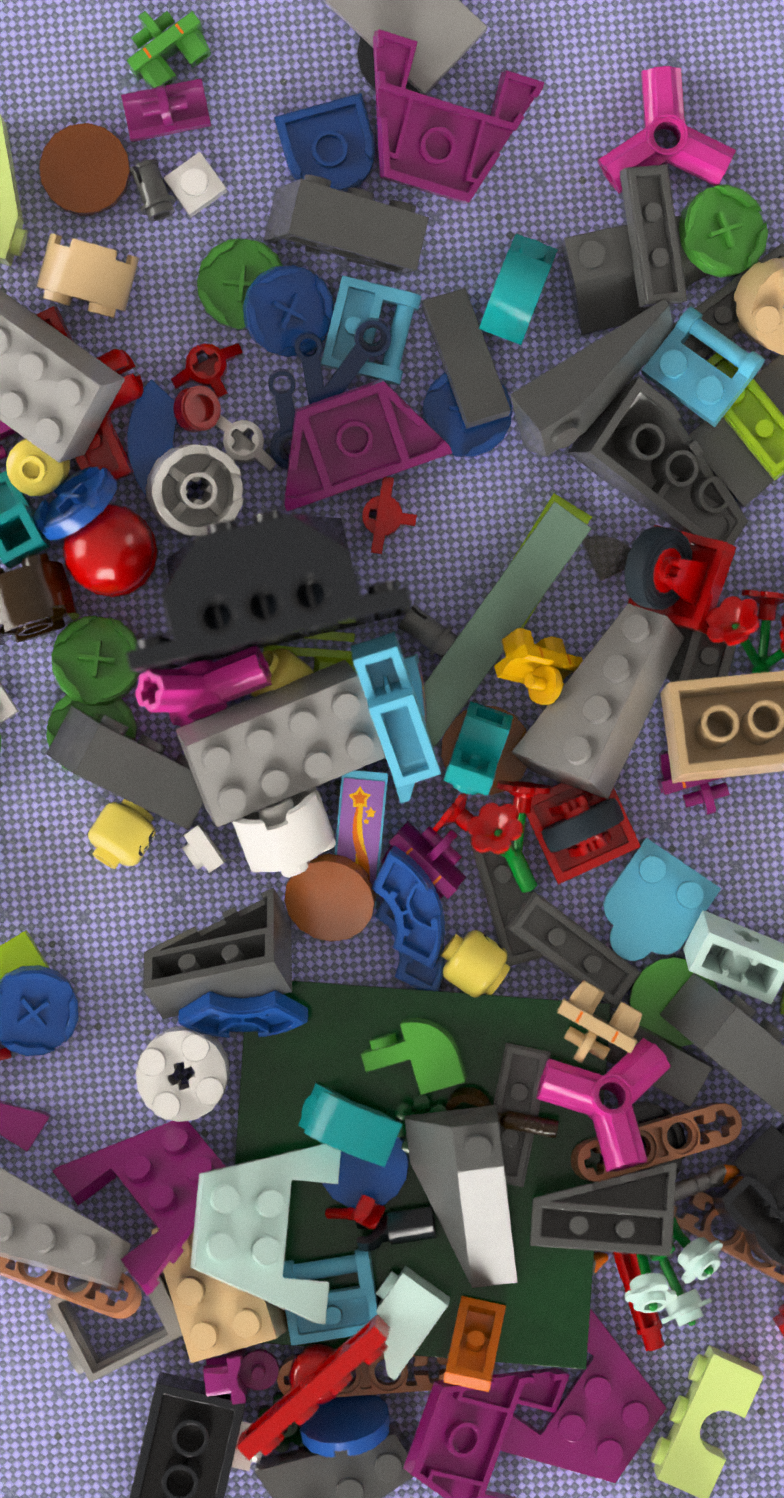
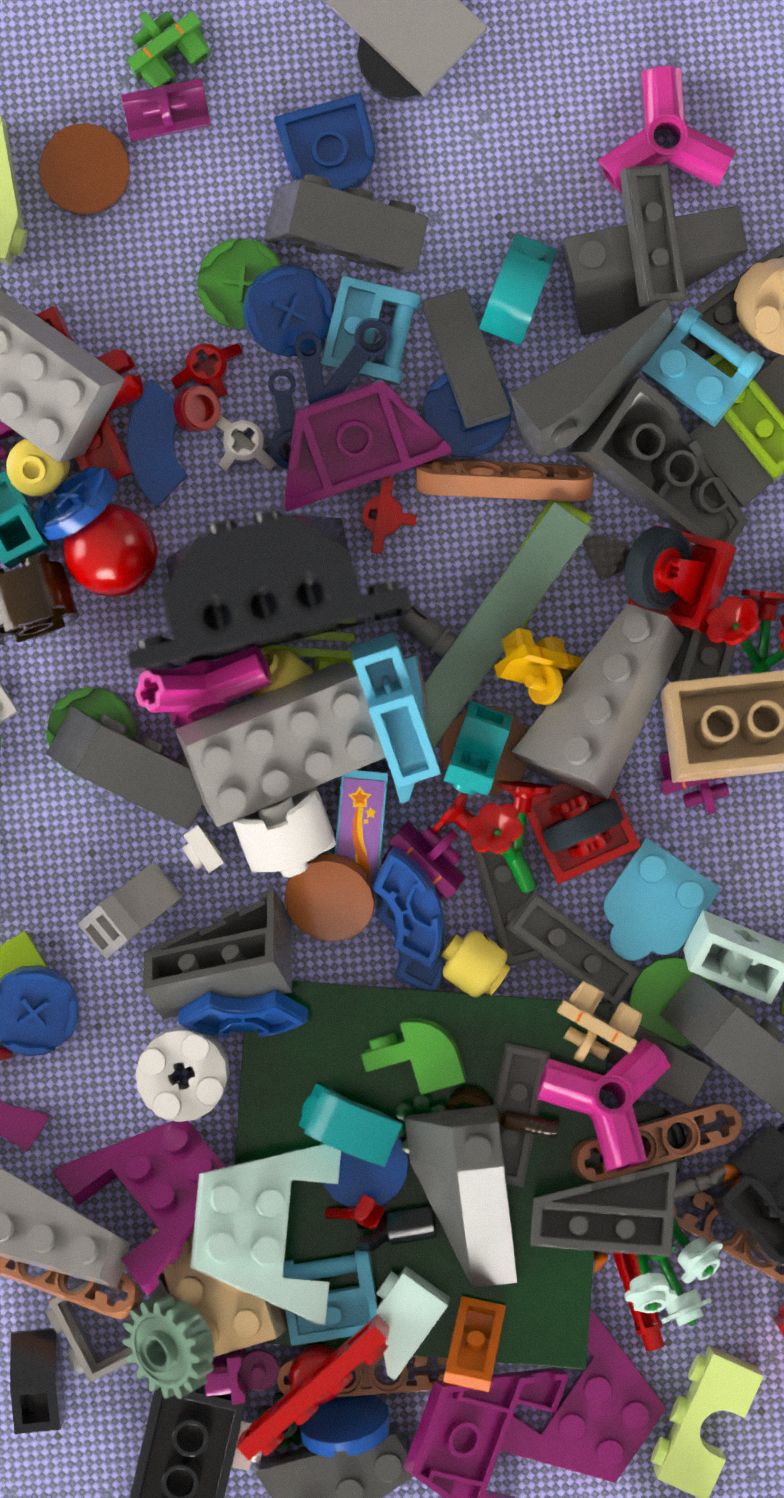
tan brick [36,233,139,318] -> none
bright green tile [52,615,140,706] -> none
light yellow head [88,799,156,869] -> none
dark grey pin [130,159,176,221] -> none
white brick [146,444,243,536] -> none
white plate [163,152,227,218] -> none
magenta wing [373,29,544,204] -> none
bright green tile [678,184,768,278] -> none
none -> black slope [10,1328,66,1434]
none -> light grey tile [78,861,183,959]
none -> sand green gear [122,1294,215,1399]
none -> nougat beam [415,459,594,502]

